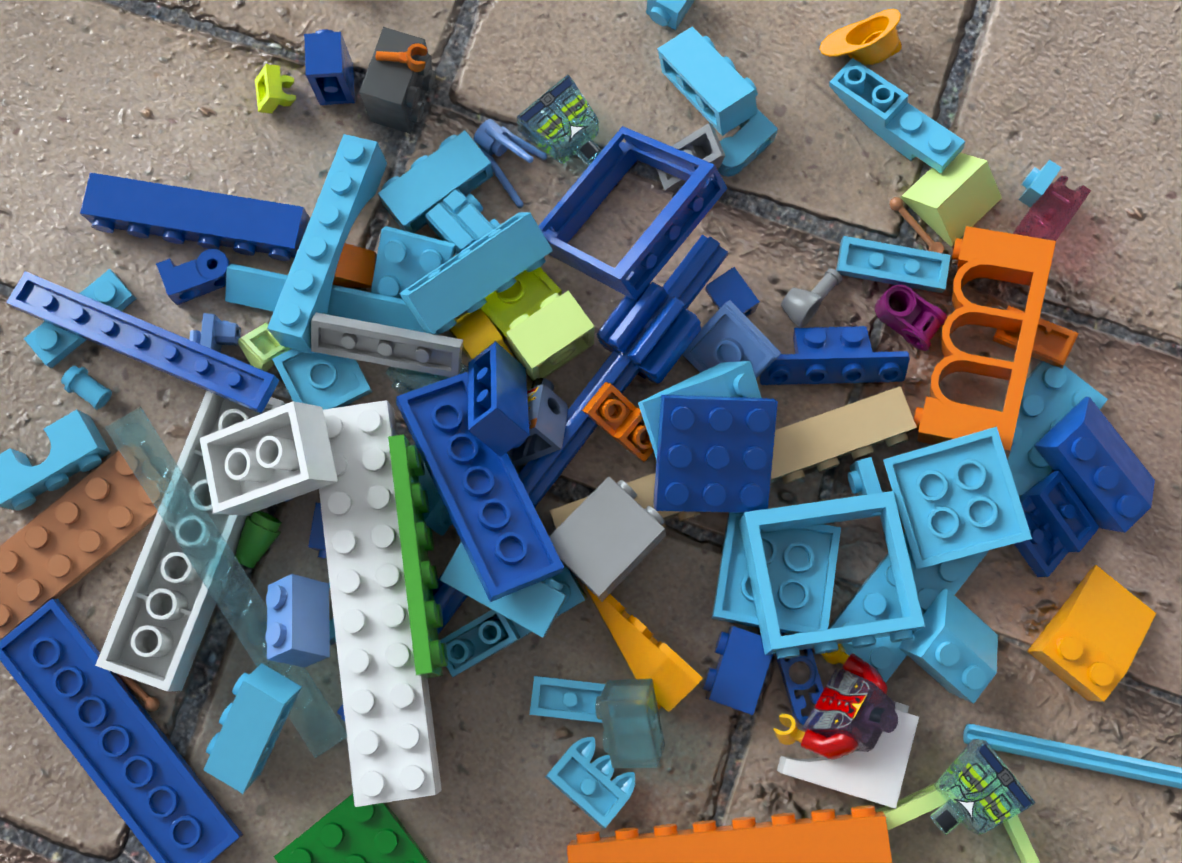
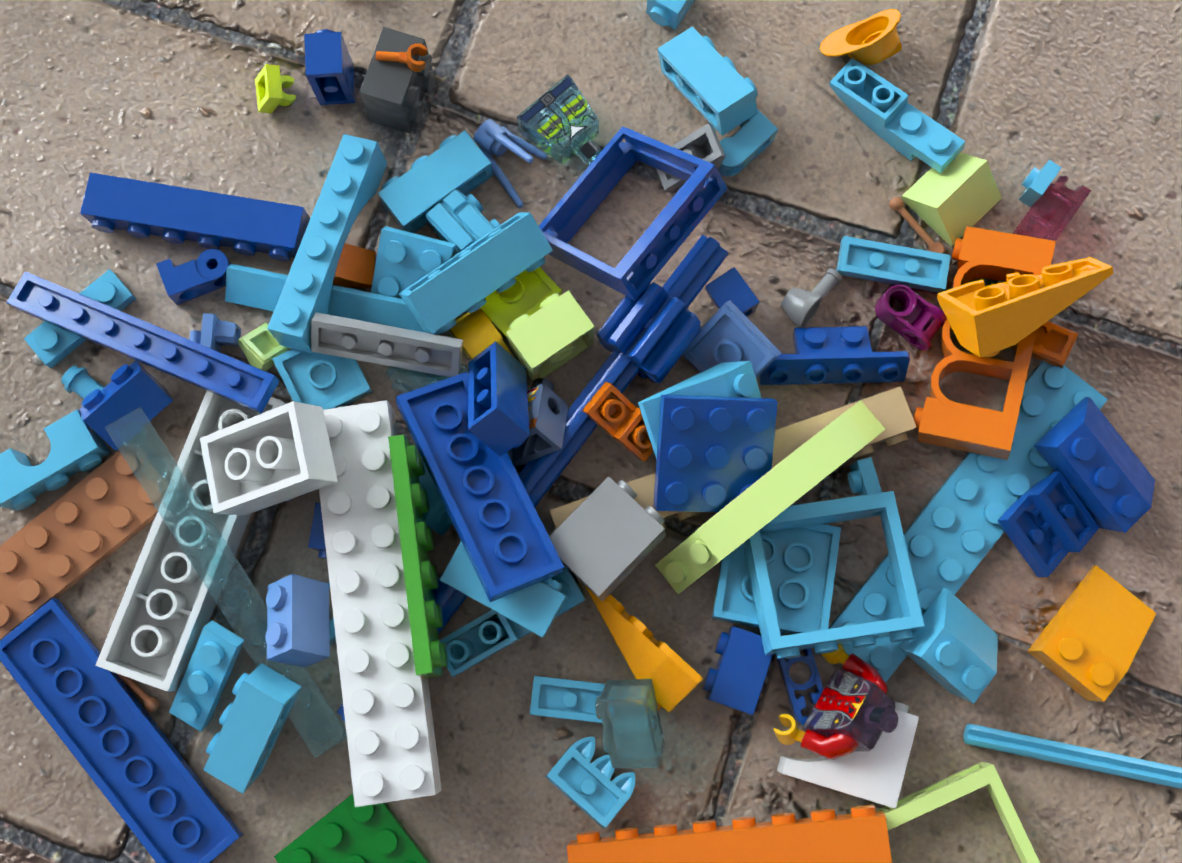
bright green cone [234,510,282,568] -> none
medium azure plate [883,427,1032,569] -> none
torso [930,739,1036,835] -> none
none -> blue brick [79,361,173,451]
none -> medium azure plate [169,620,245,732]
none -> yellowish green arch [655,400,886,594]
none -> light orange wedge [937,257,1113,357]

